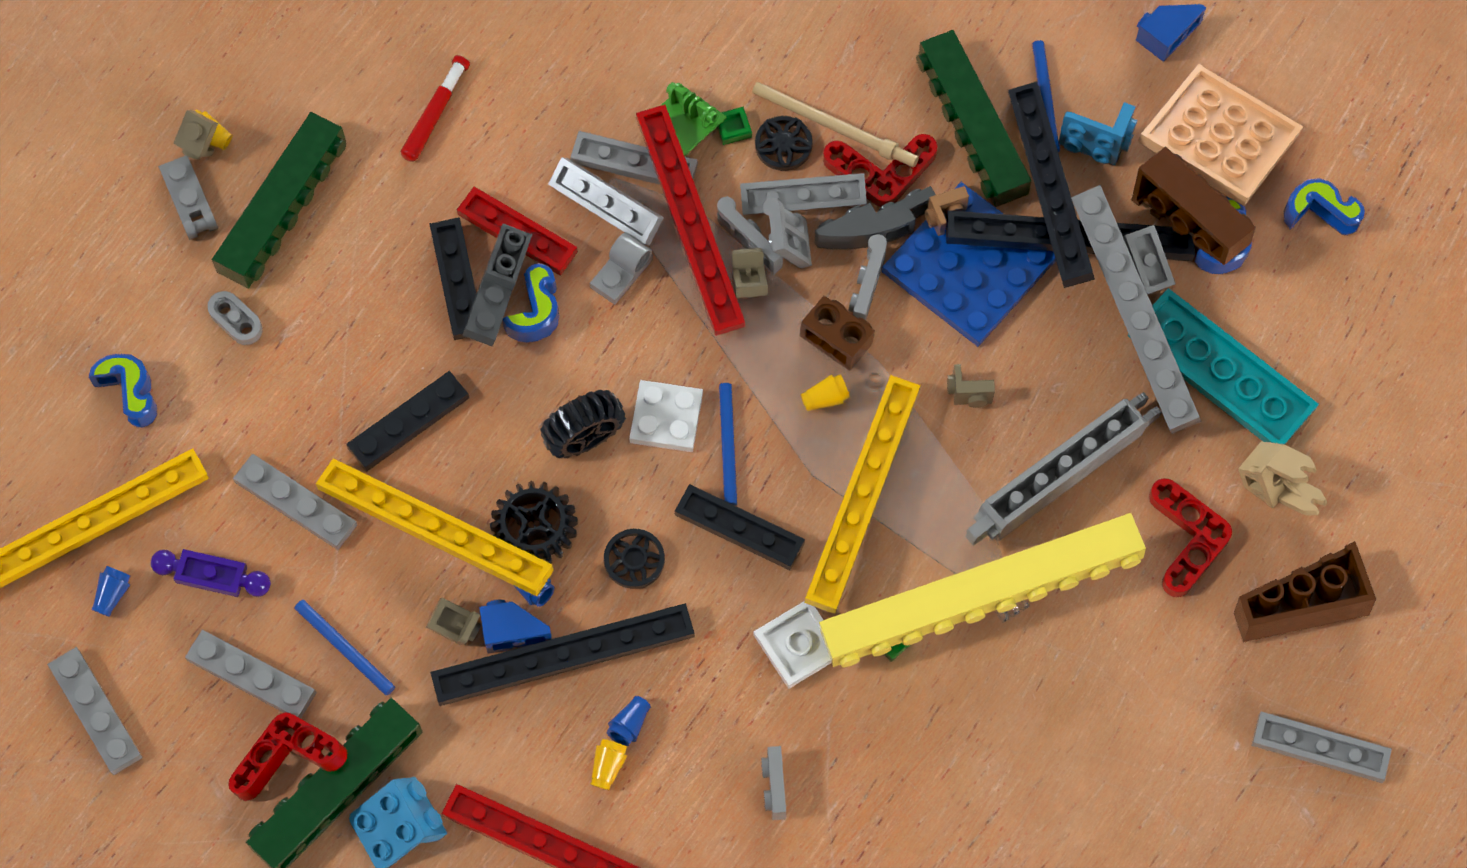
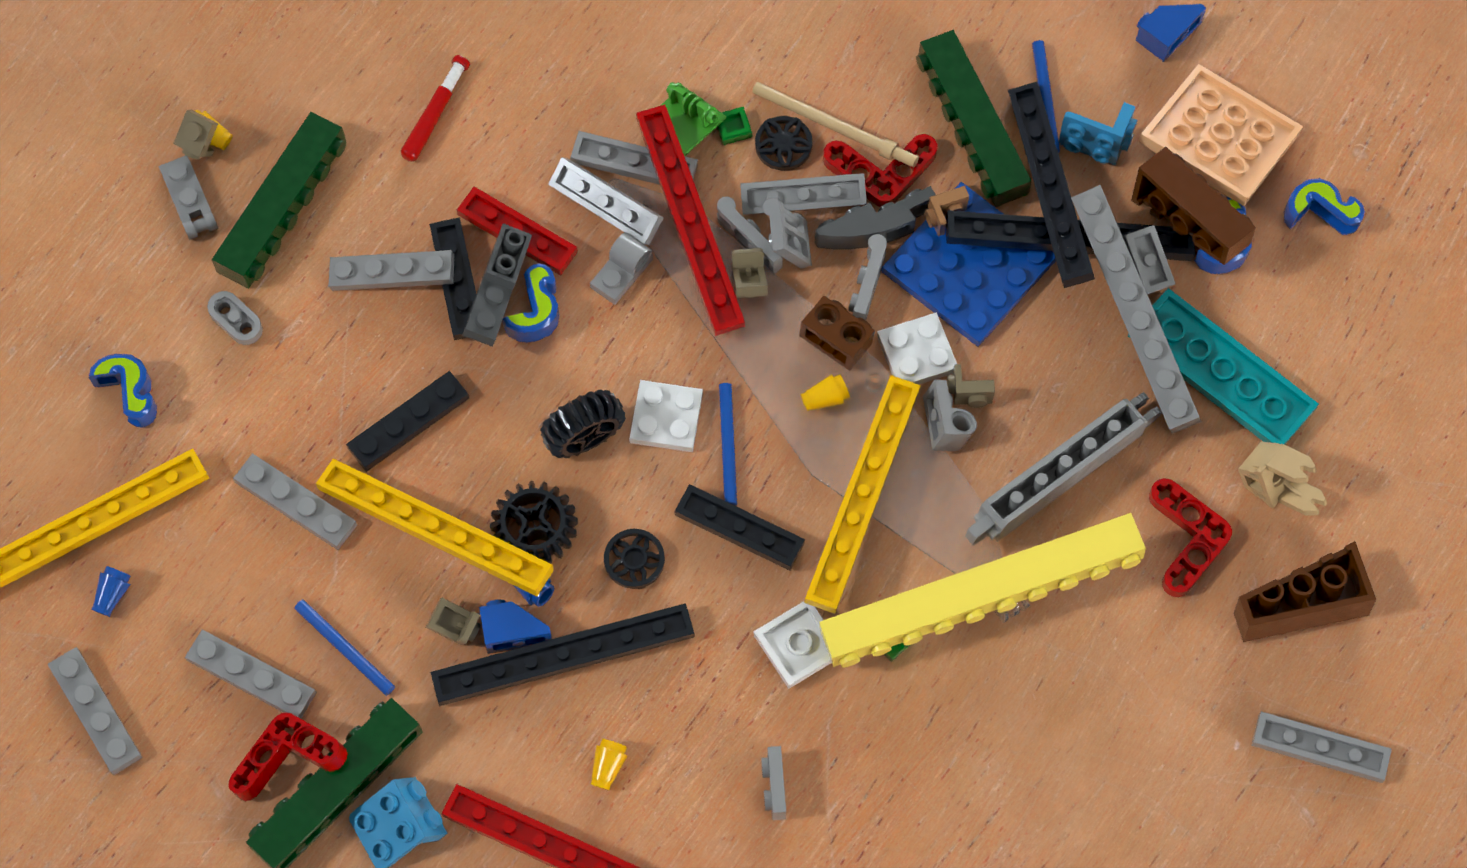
dark purple plate [150,549,271,597] -> none
blue cone [607,696,651,747] -> none
none -> light grey plate [328,250,455,291]
none -> white plate [877,312,957,385]
none -> light grey plate [923,379,977,451]

